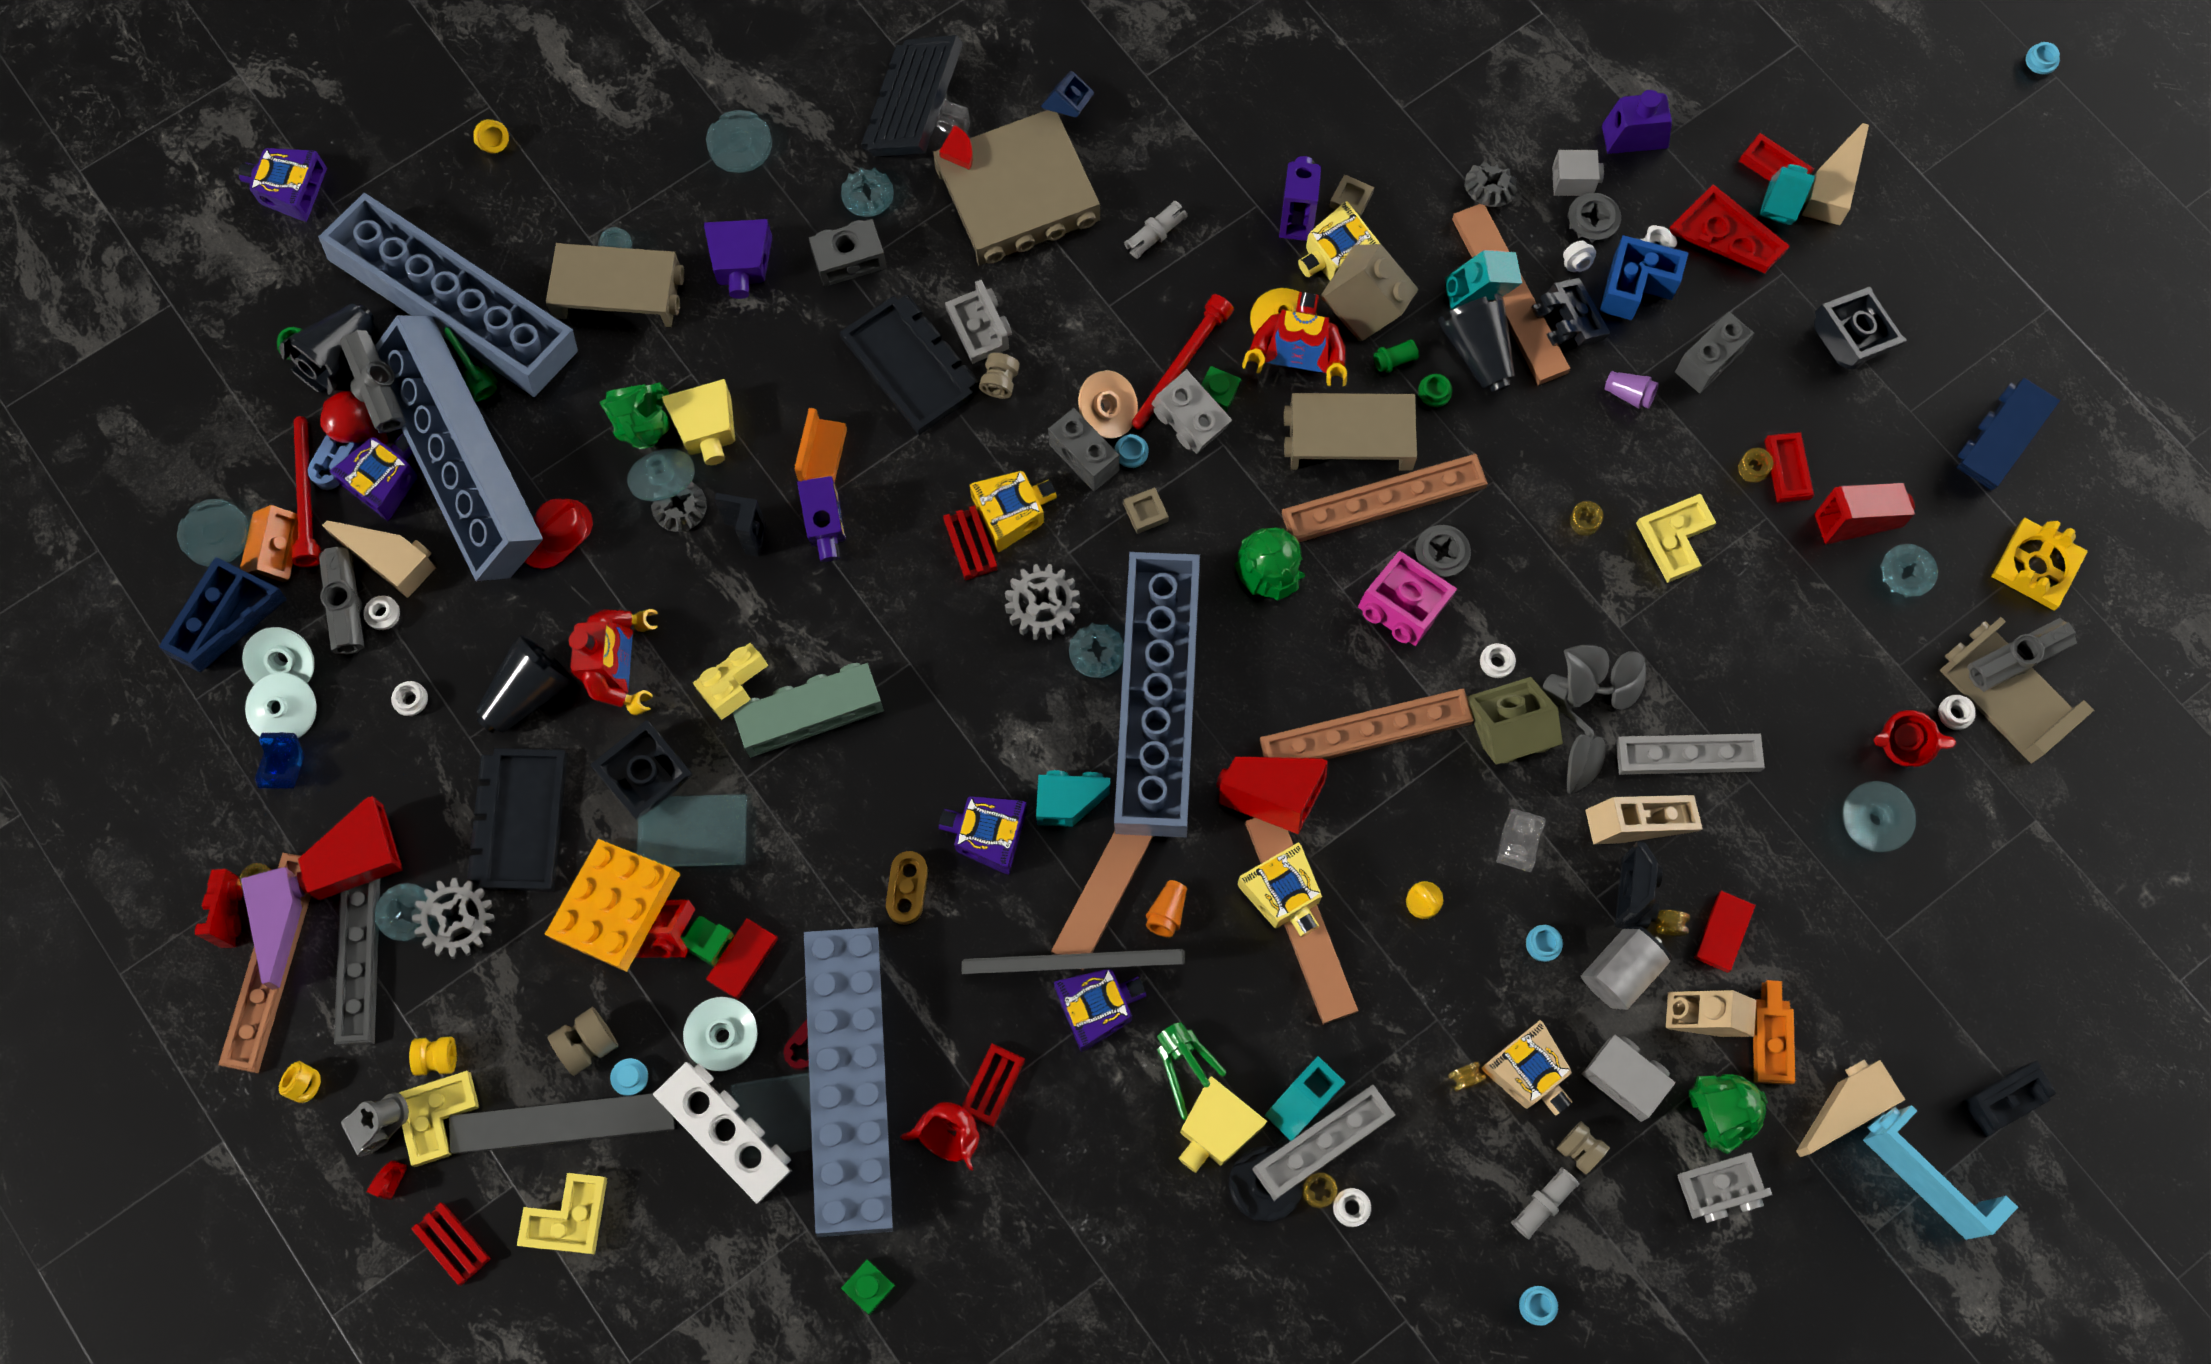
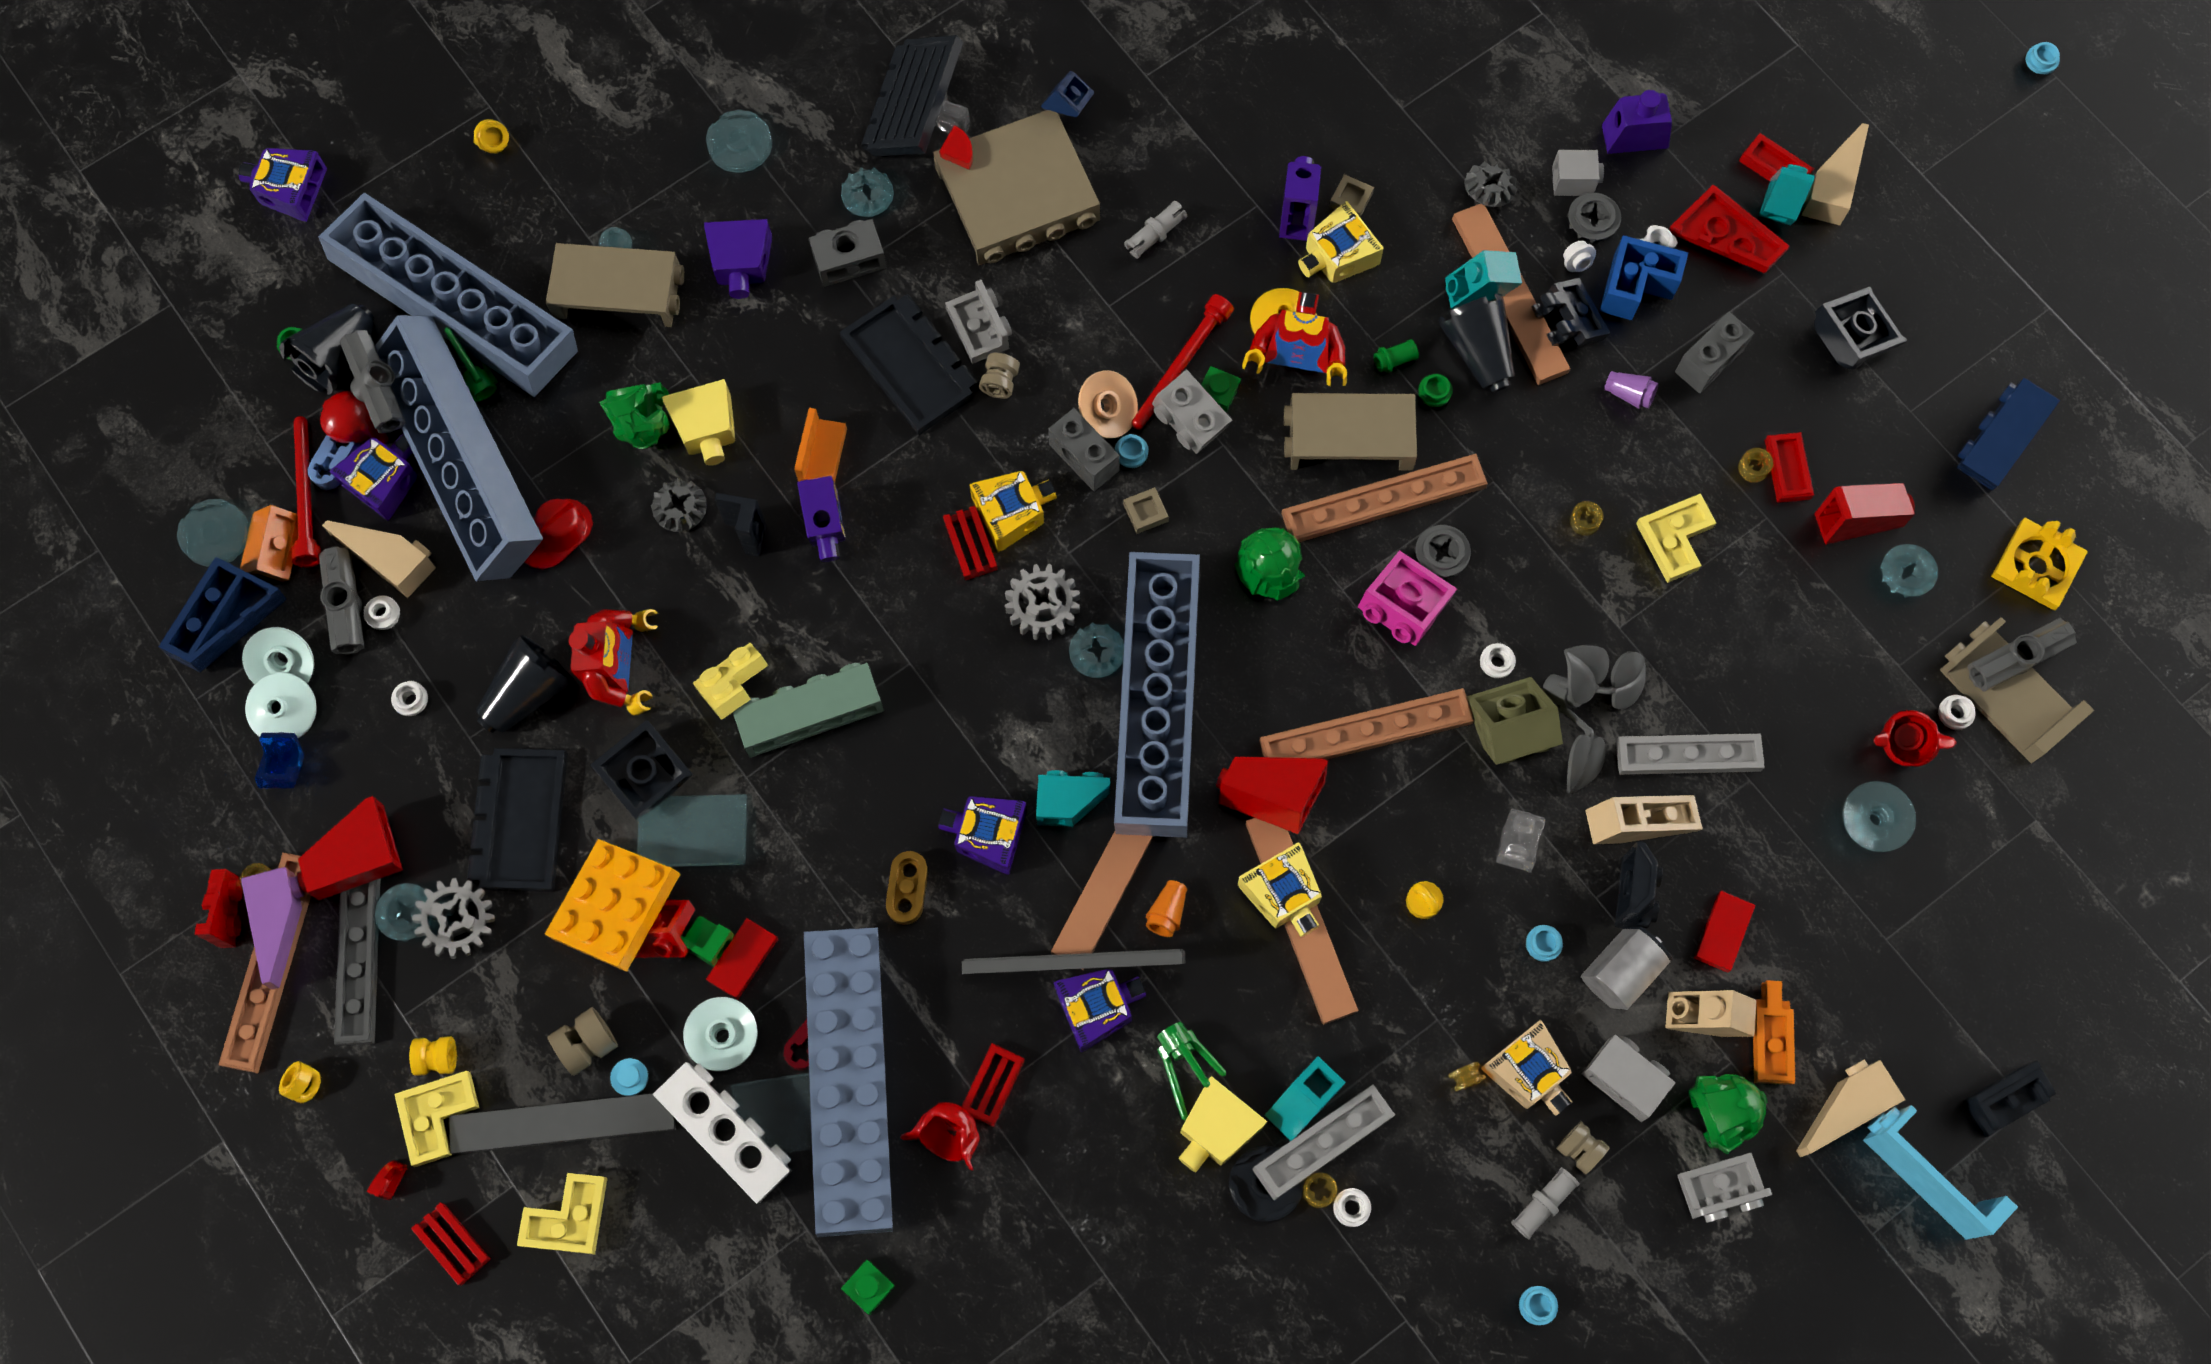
dark grey piece [341,1092,409,1157] -> none
clear light blue dish [627,449,695,501] -> none
dark tan slope [1320,244,1418,341] -> none
clear yellow bush [1655,910,1690,936] -> none

